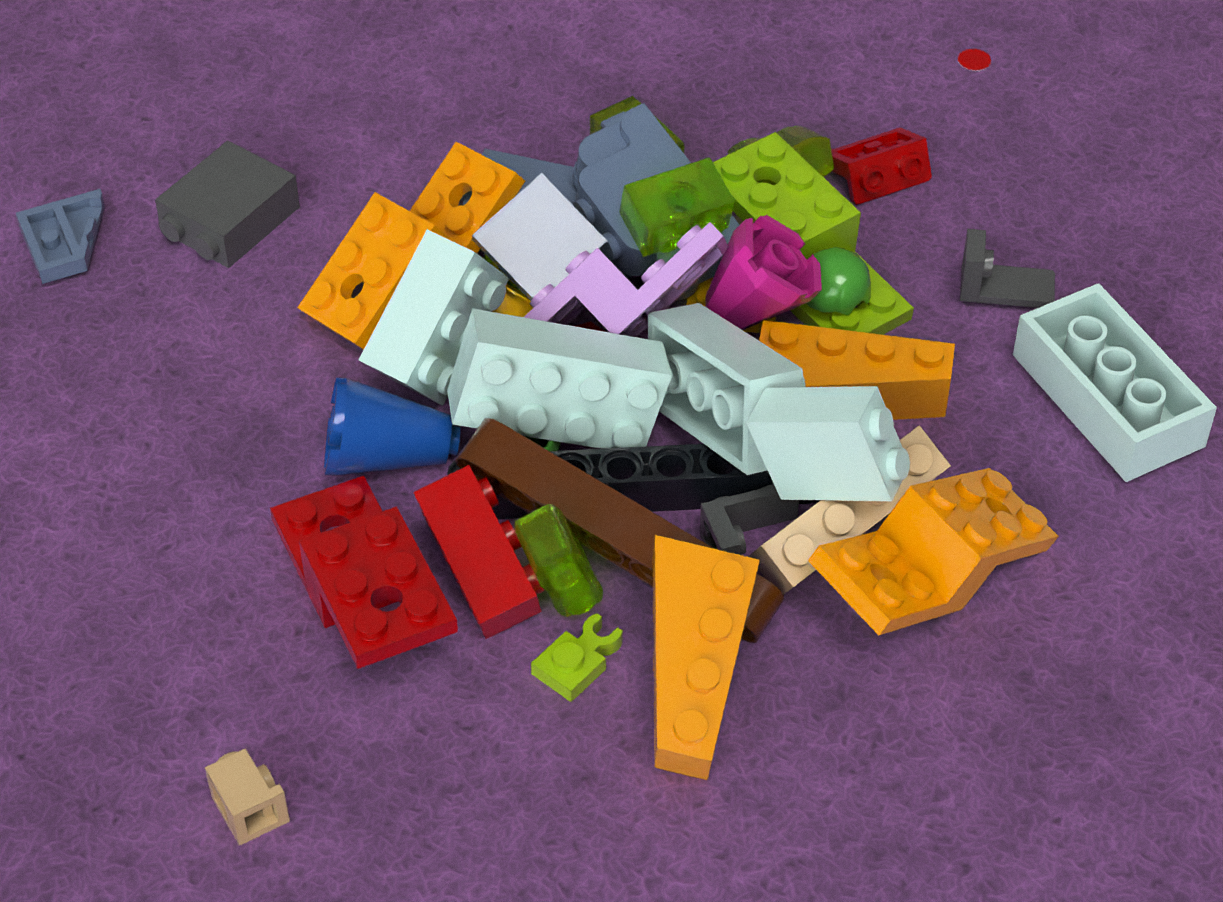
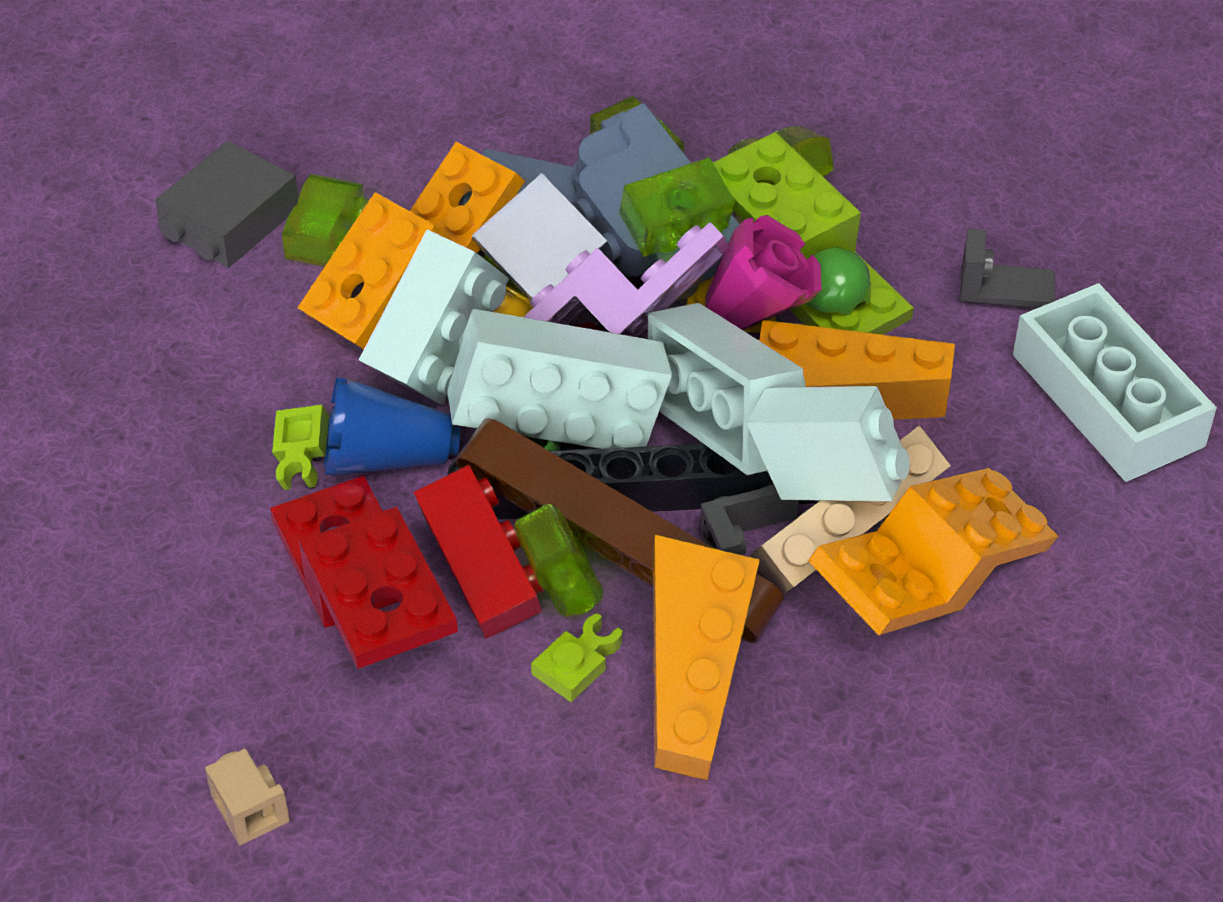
sand blue wing [16,189,105,284] -> none
red bracket [824,127,932,204] -> none
red sticker [958,49,991,71] -> none
none -> lime plate [272,405,329,490]
none -> clear neon green brick [282,174,369,266]

